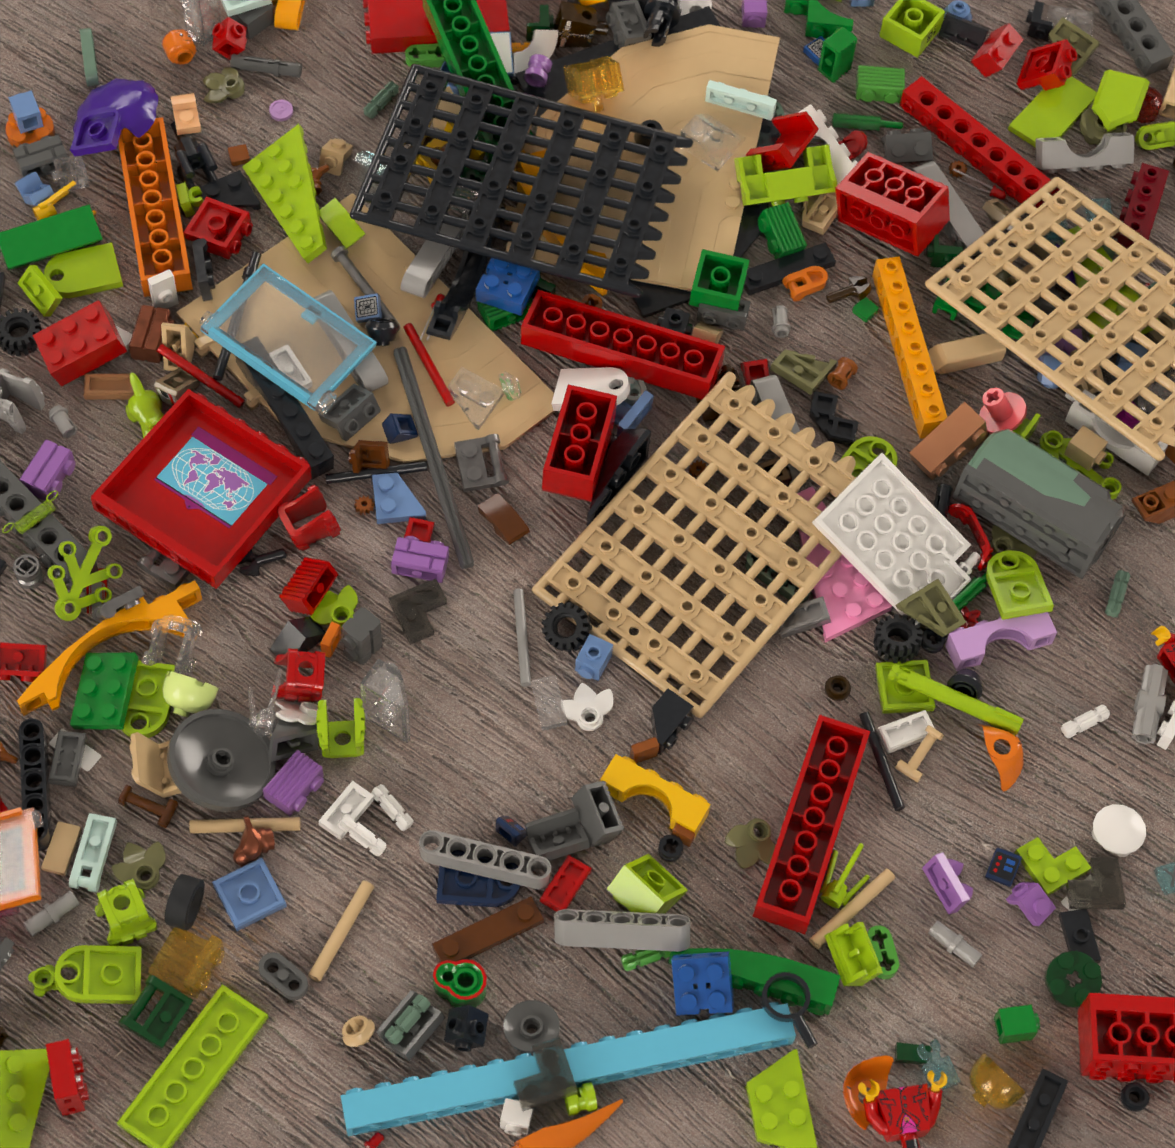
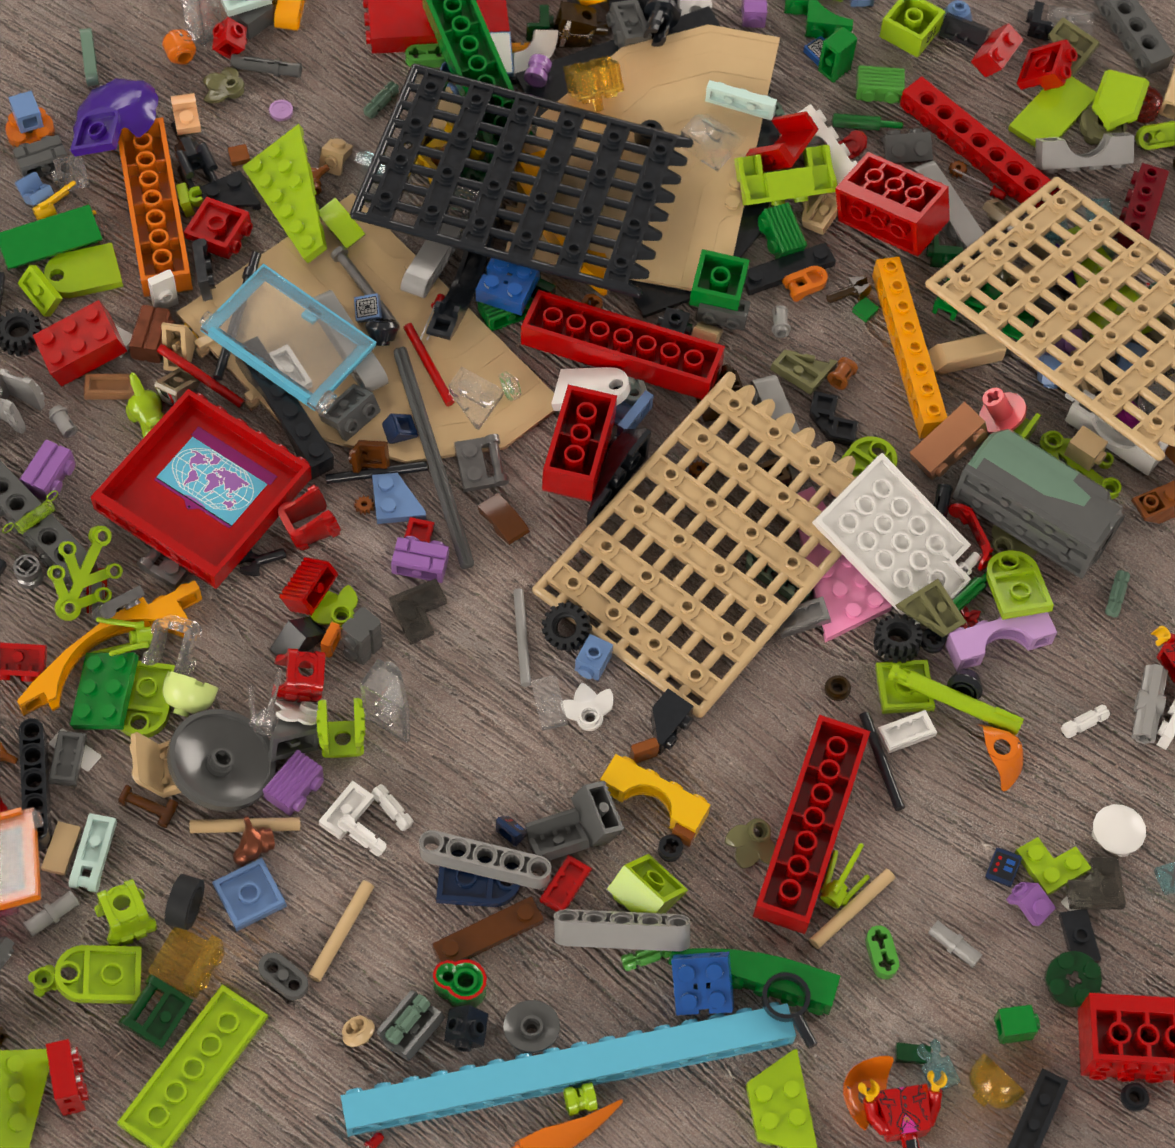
olive plate [111,841,166,890] -> none
white plate [500,1098,534,1136] -> none
clear smoke plate [513,1037,578,1112] -> none
red slope [740,359,770,385] -> none
lime hinge [824,922,883,986] -> none
tan piece [895,725,944,783] -> none
medium lavender tile [922,852,973,915] -> none
none -> lime plant [90,617,154,656]

